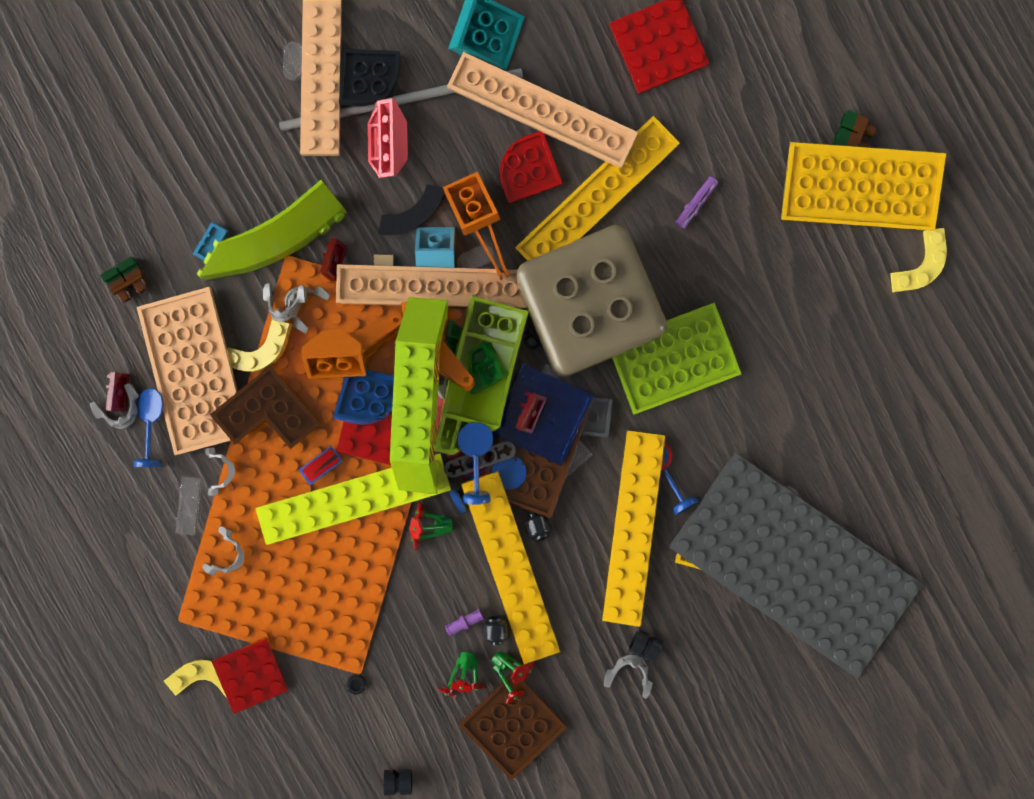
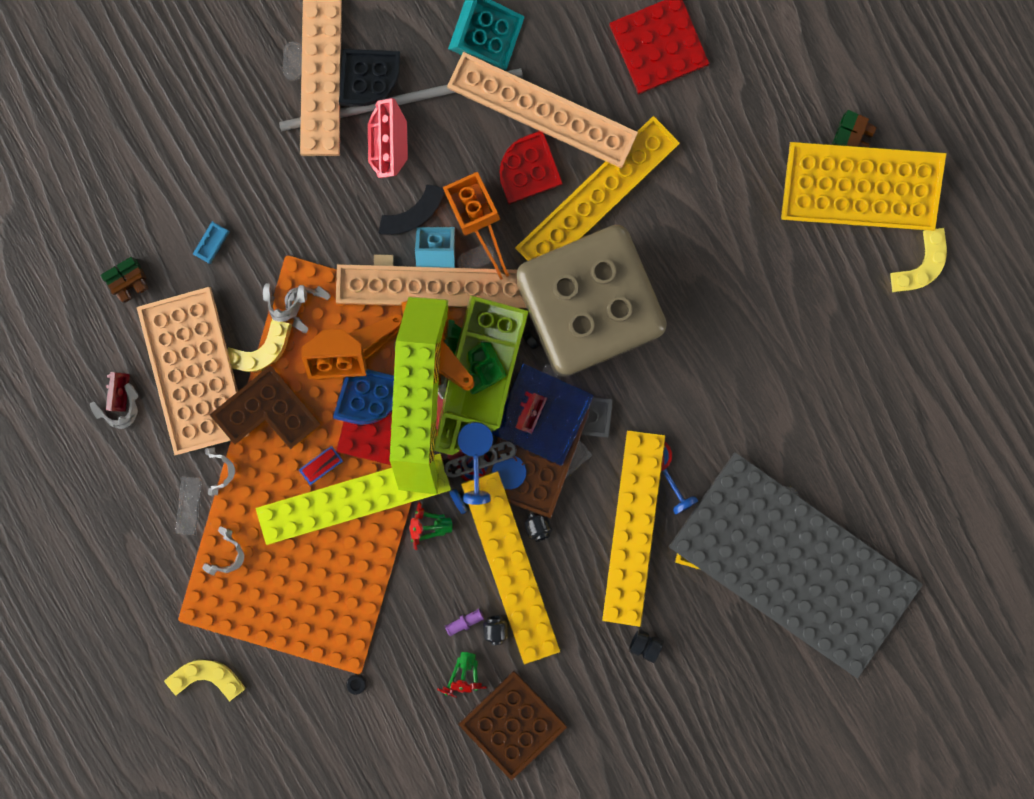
blue piece [133,388,164,467] -> none
lime slope [197,180,347,281] -> none
red plate [212,637,288,714] -> none
dark red plate [320,238,347,281] -> none
black wheel [383,769,413,796] -> none
plant [491,651,535,705] -> none
light grey helmet [604,655,653,699] -> none
lime plate [612,303,741,415] -> none
medium lavender pin [675,176,719,229] -> none

